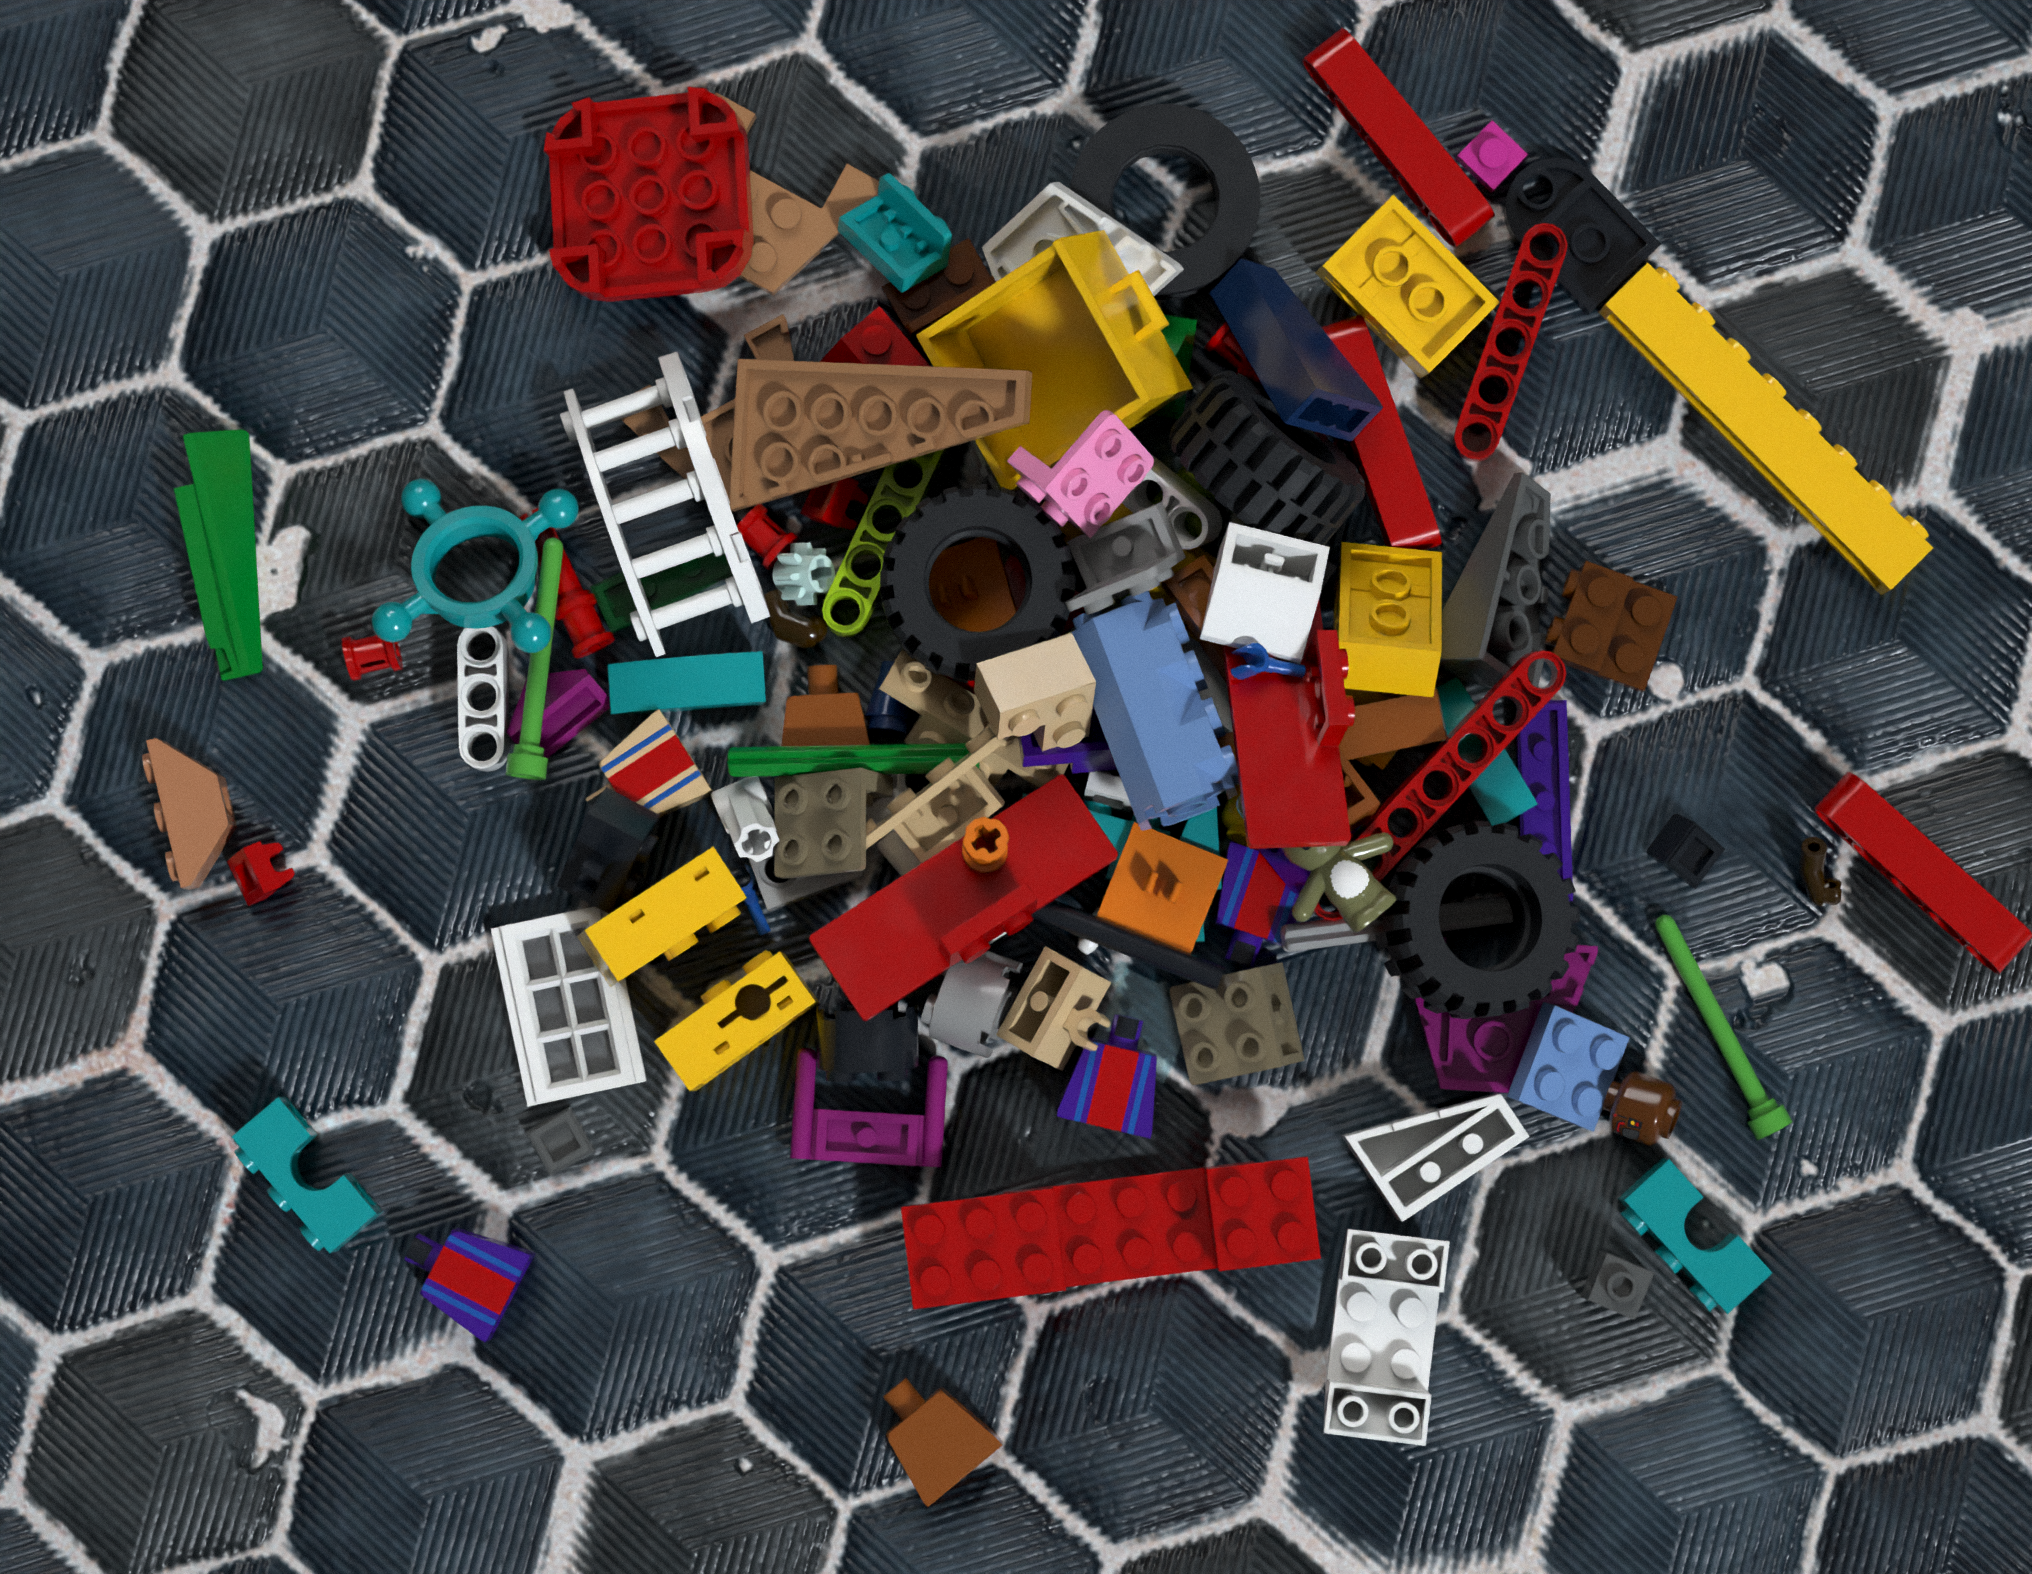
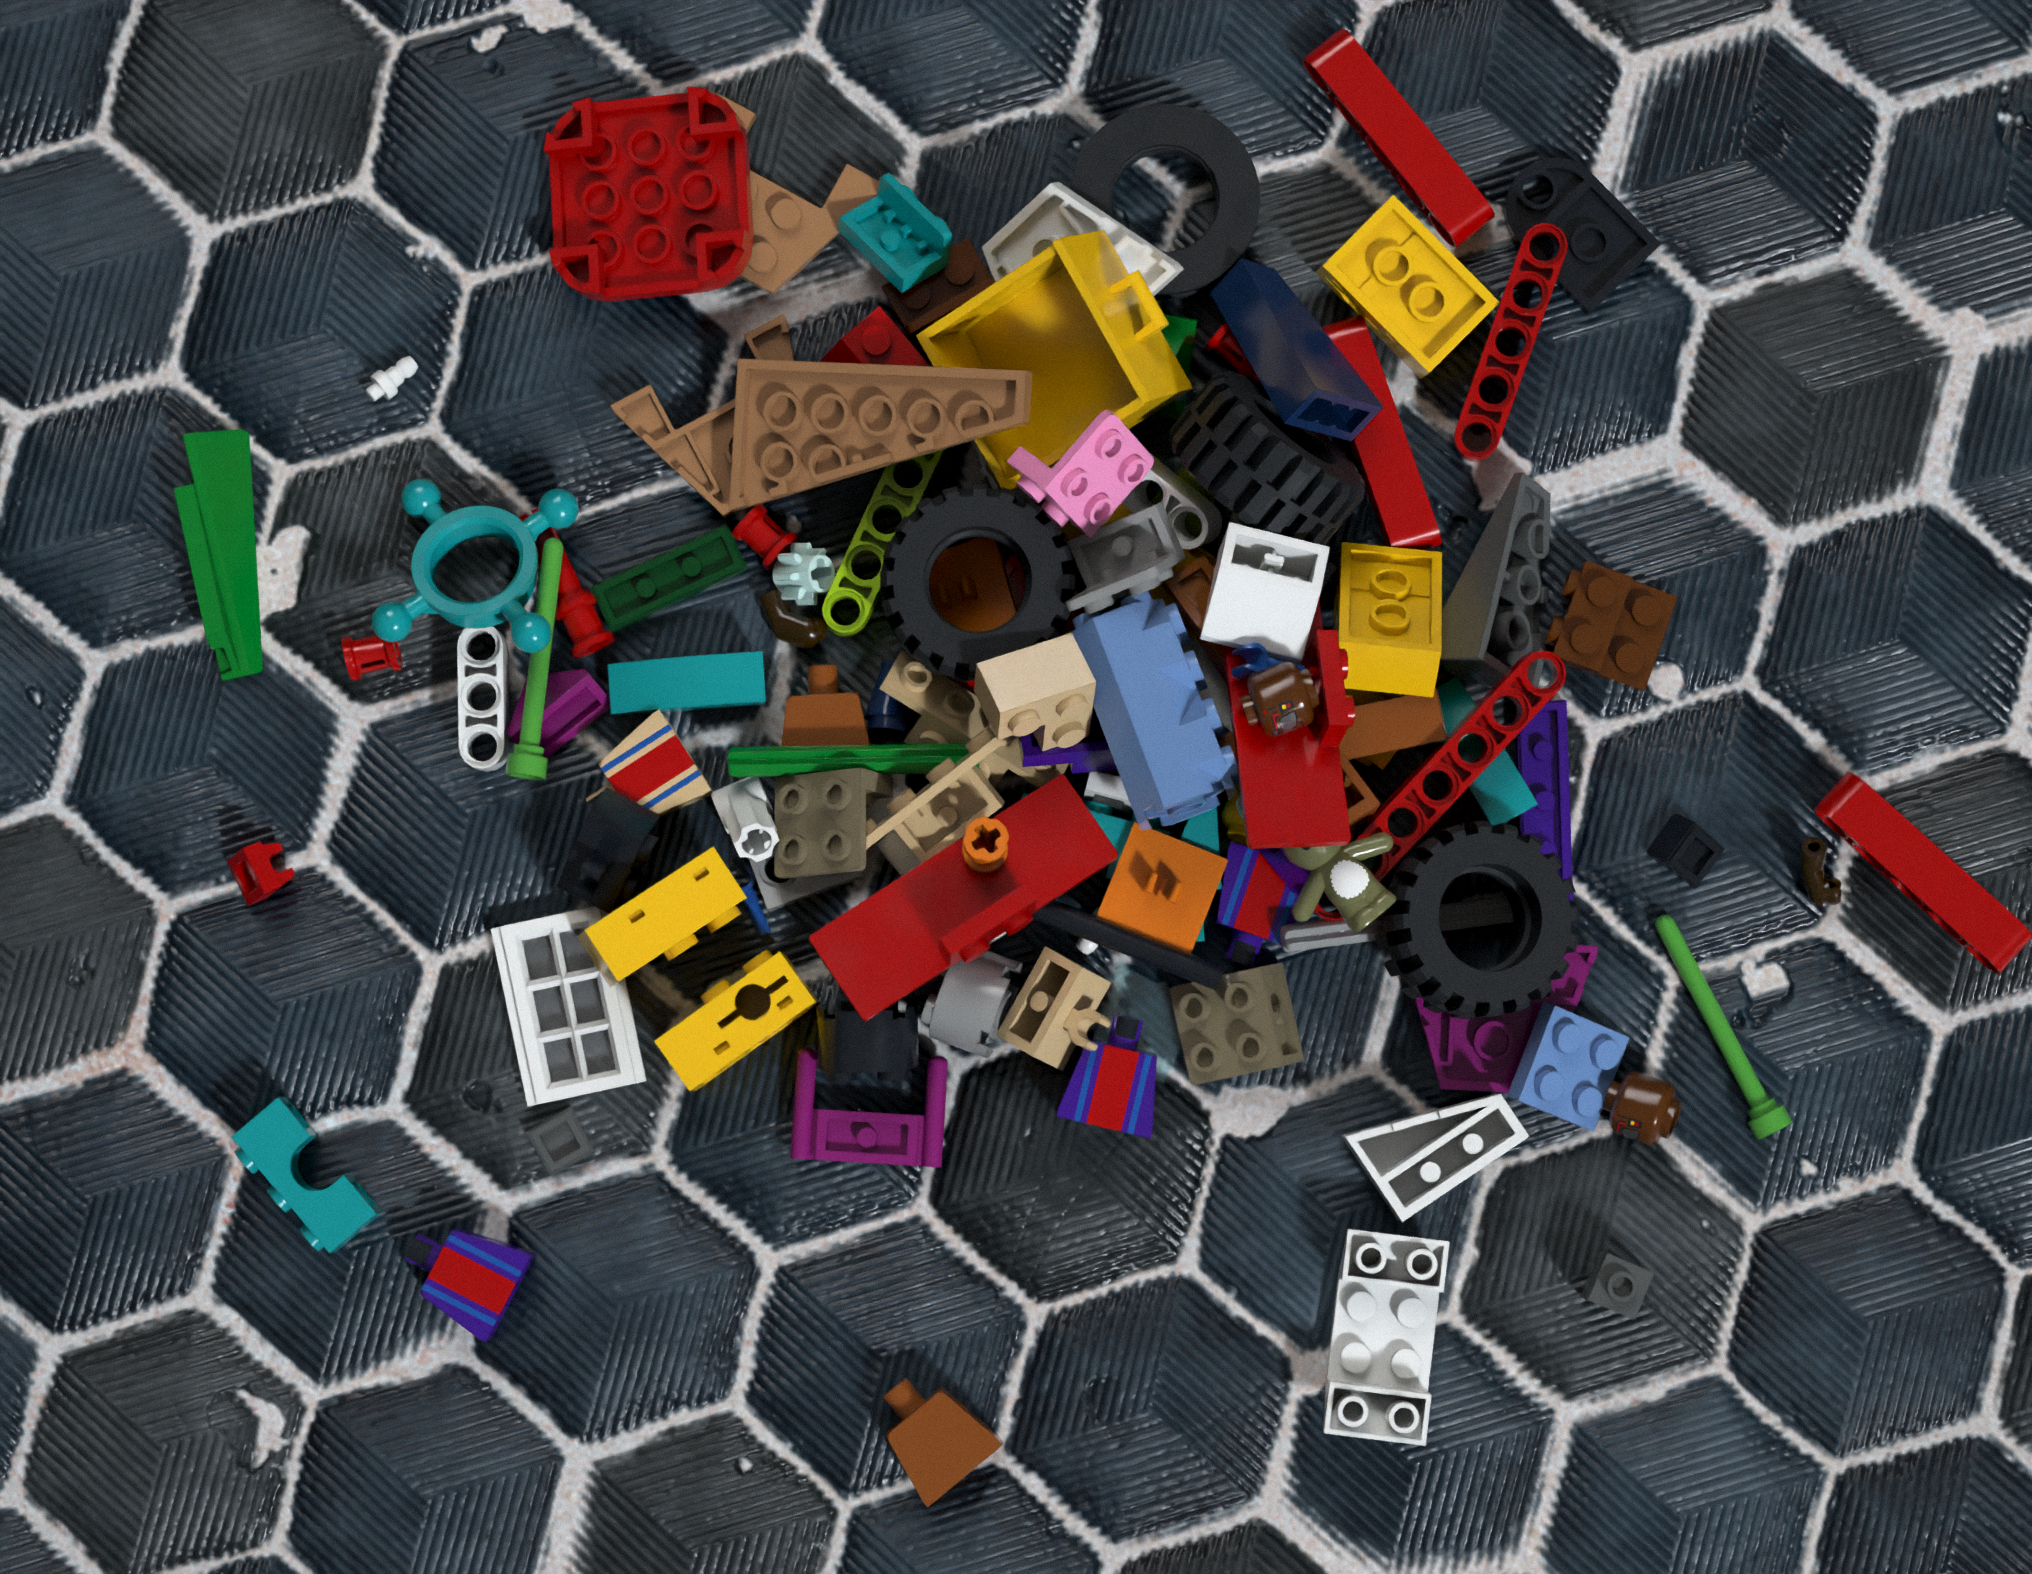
nougat slope [142,738,237,890] -> none
white fence [560,352,770,657] -> none
red tile [800,477,868,530] -> none
red bracket [901,1156,1321,1309] -> none
dark pink plate [1456,120,1528,193] -> none
yellow brick [1599,263,1933,595] -> none
teal arch [1617,1158,1772,1314] -> none
none -> white piece [365,356,419,402]
none -> reddish brown head [1240,661,1320,737]

